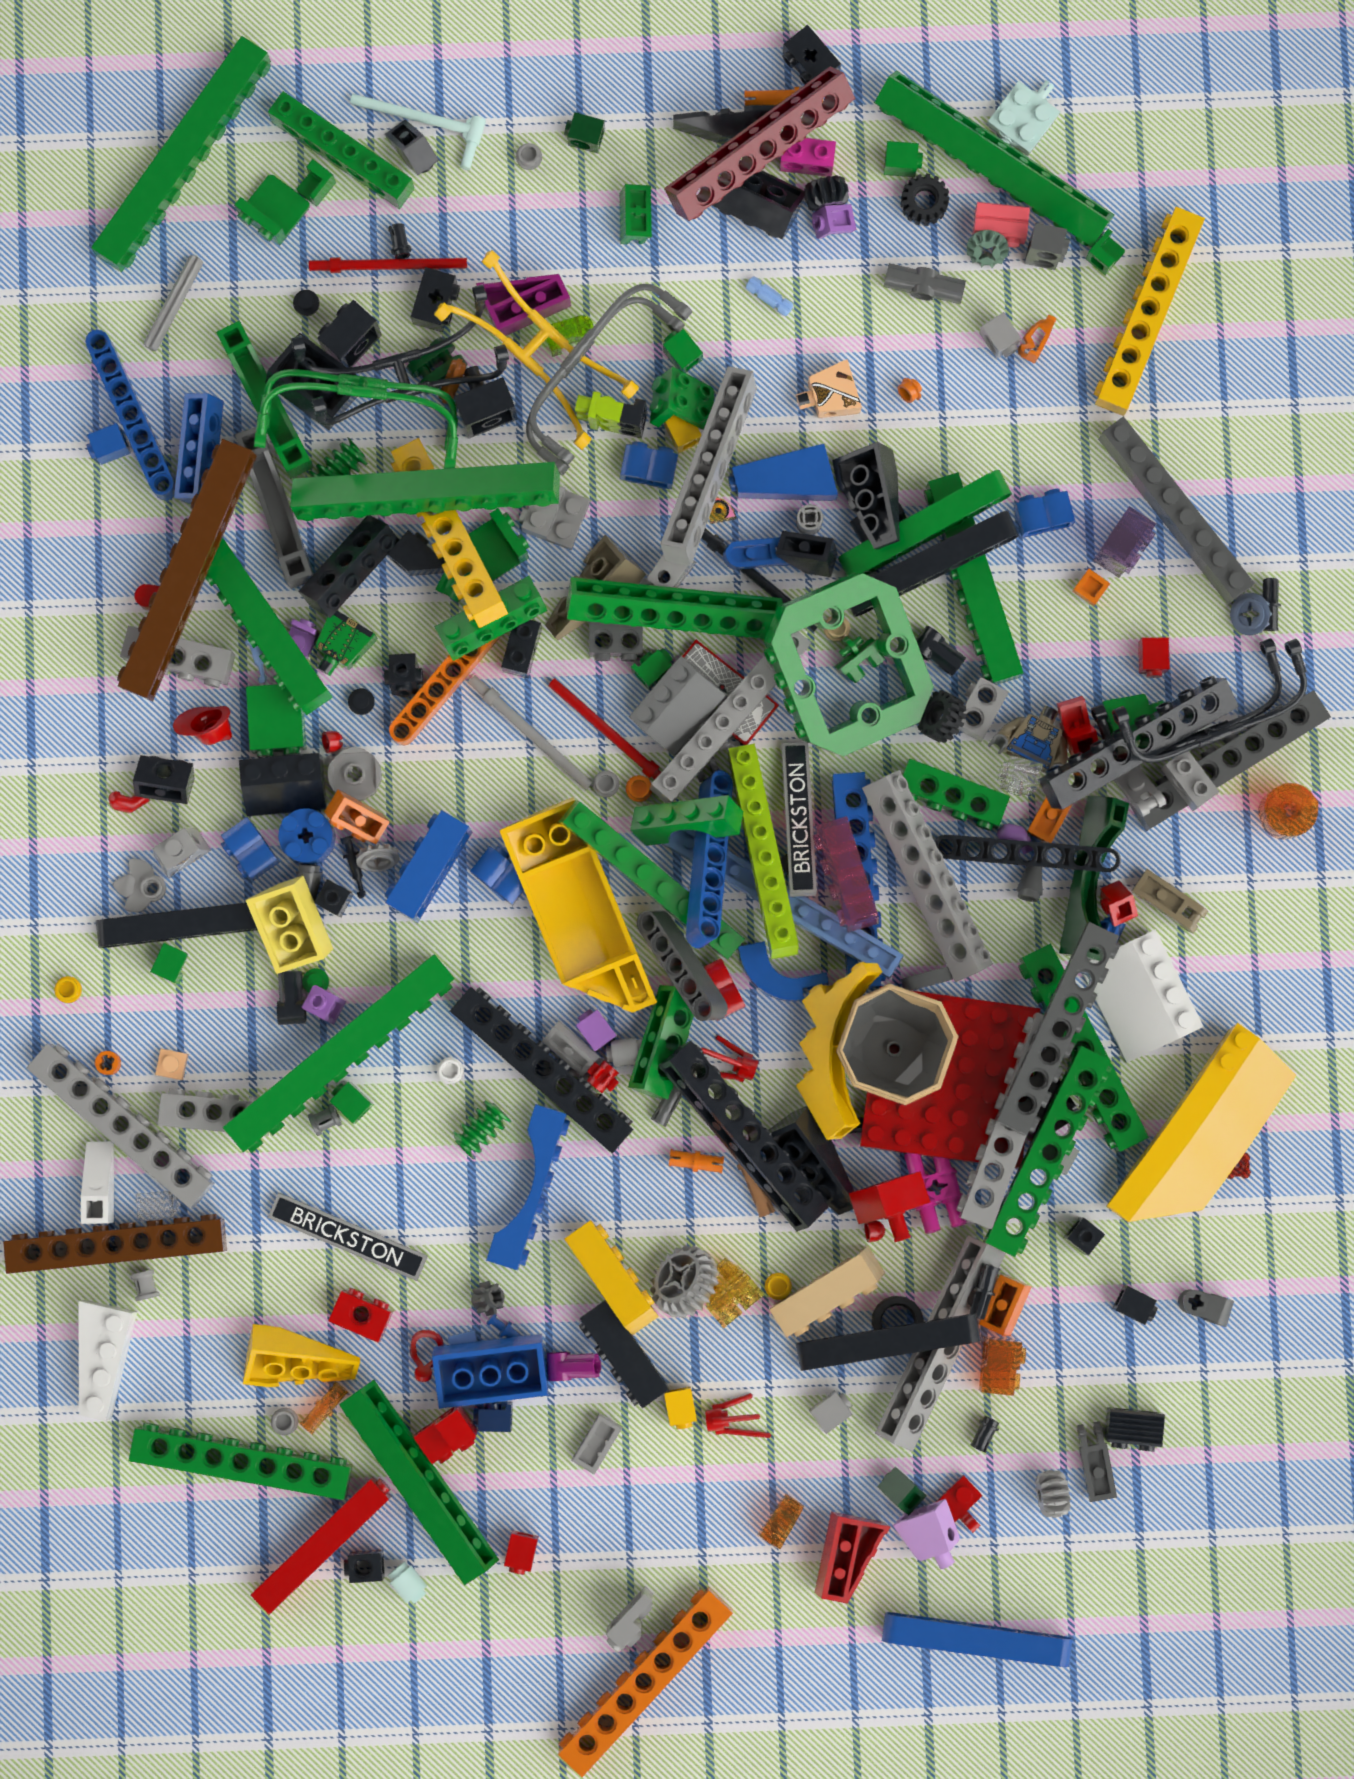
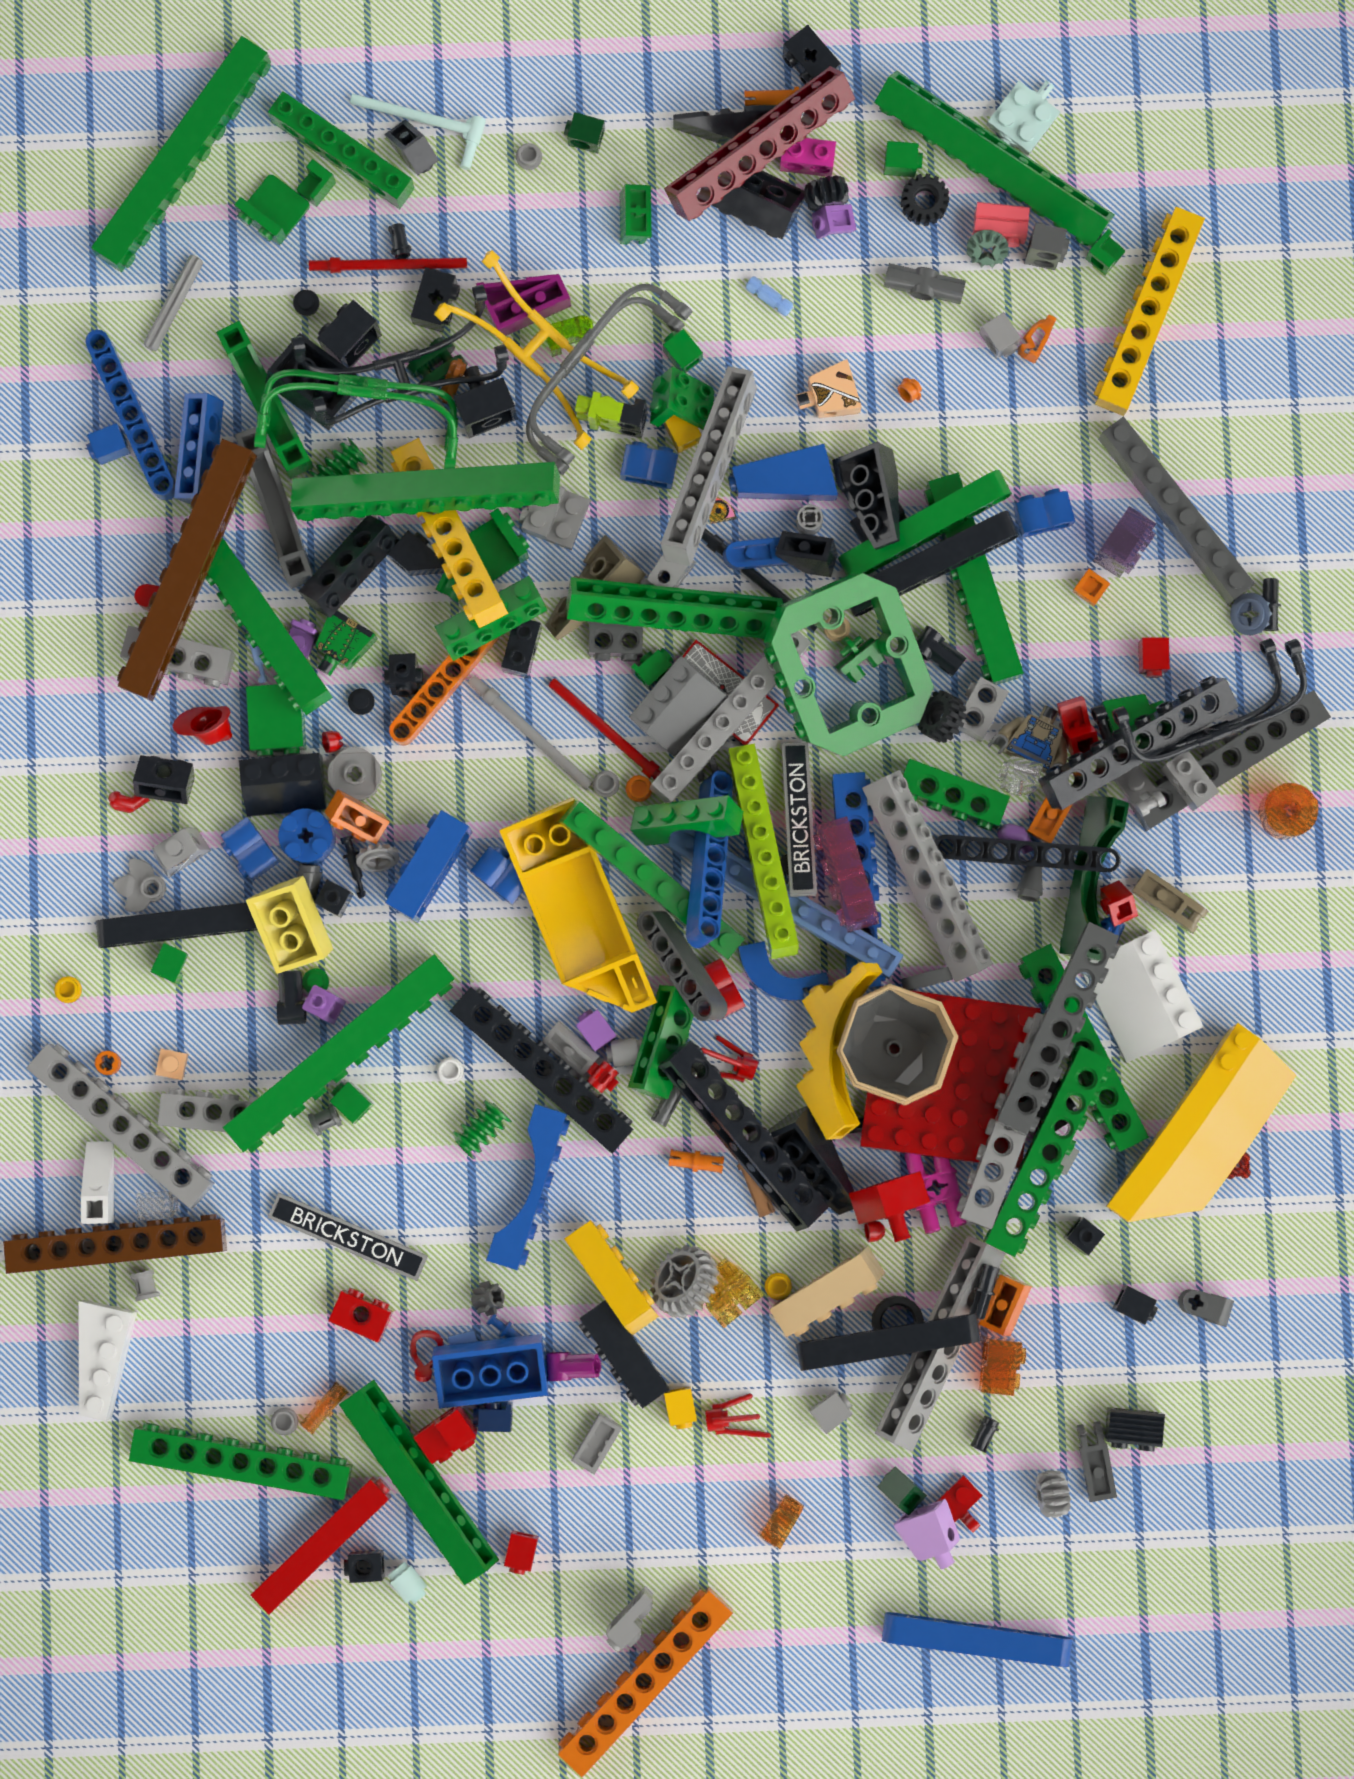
yellow wedge [243,1324,360,1387] -> none
red wedge [814,1511,890,1604] -> none

